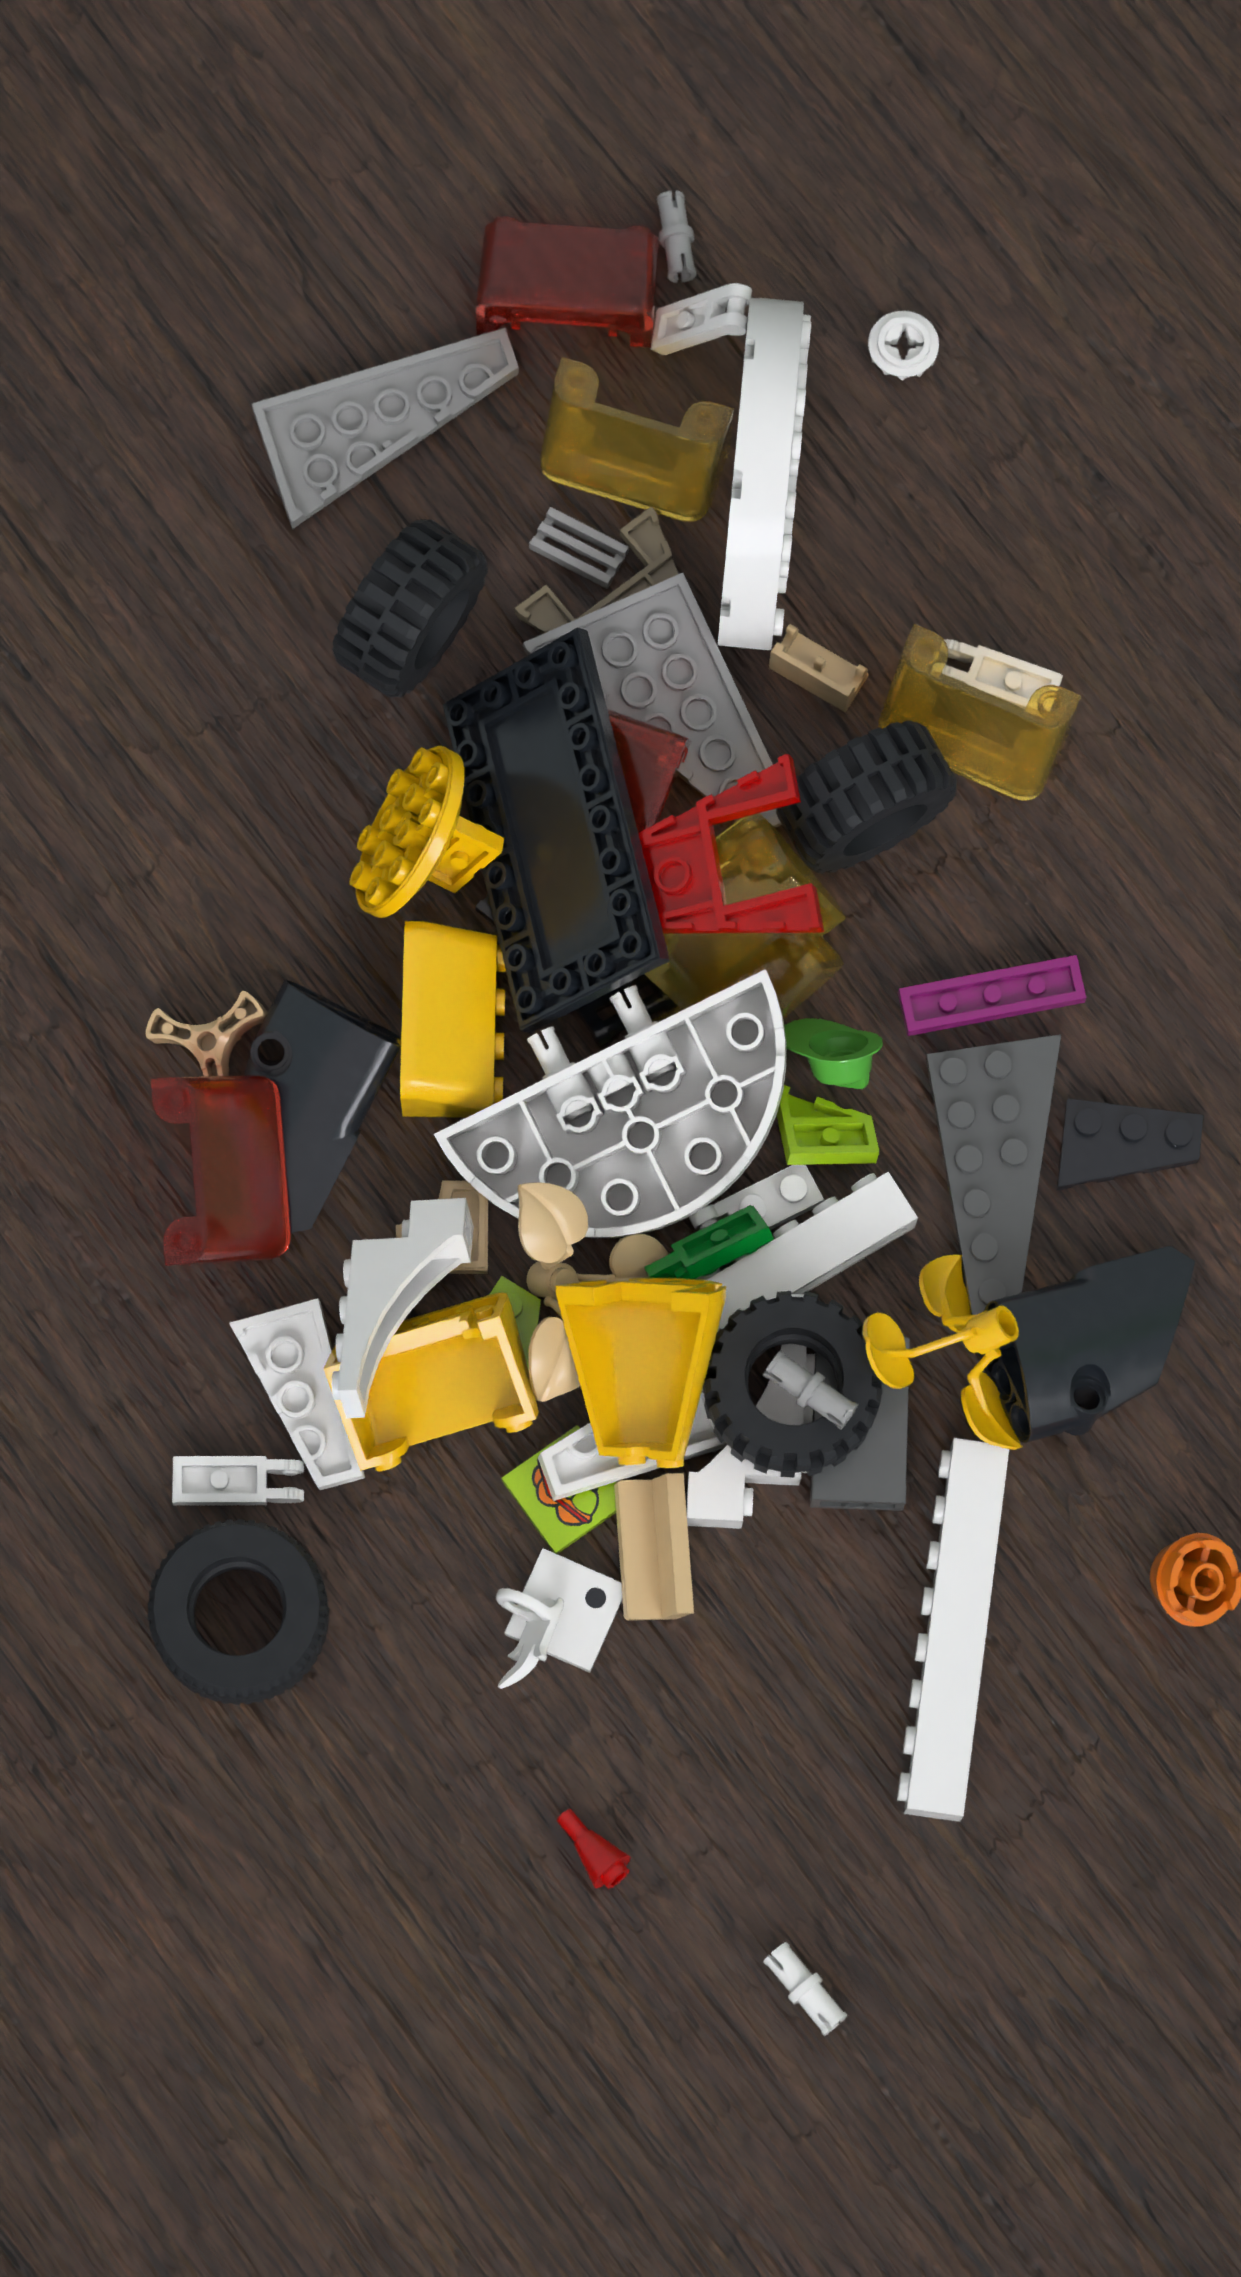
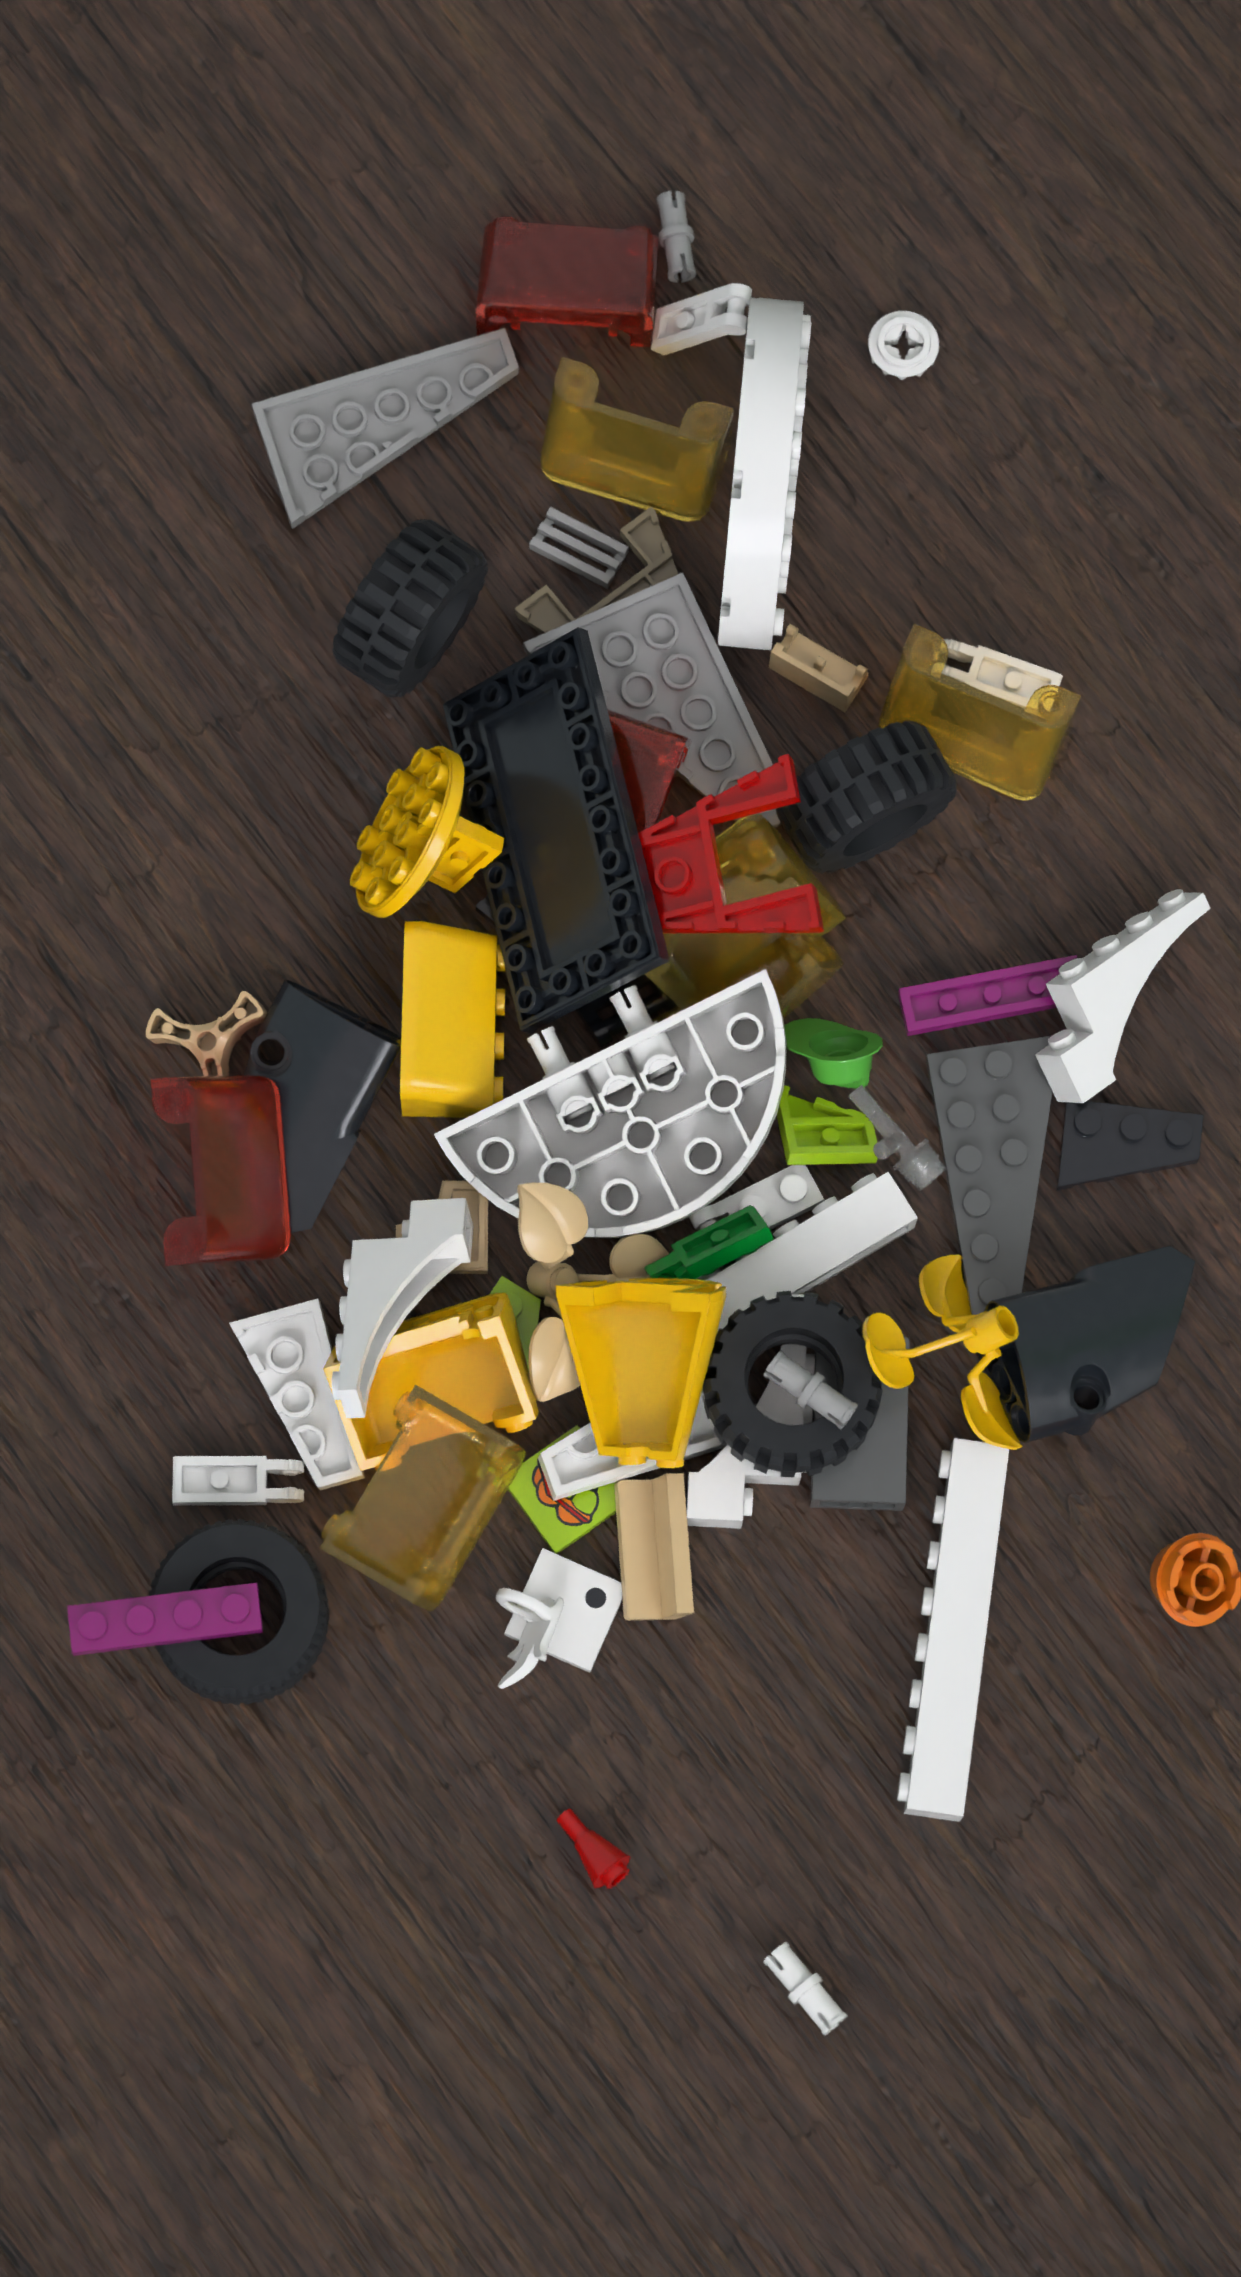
none -> magenta plate [67,1583,263,1656]
none -> clear yellow windscreen [320,1385,526,1611]
none -> clear piece [848,1085,947,1192]
none -> white arch [1035,889,1211,1103]

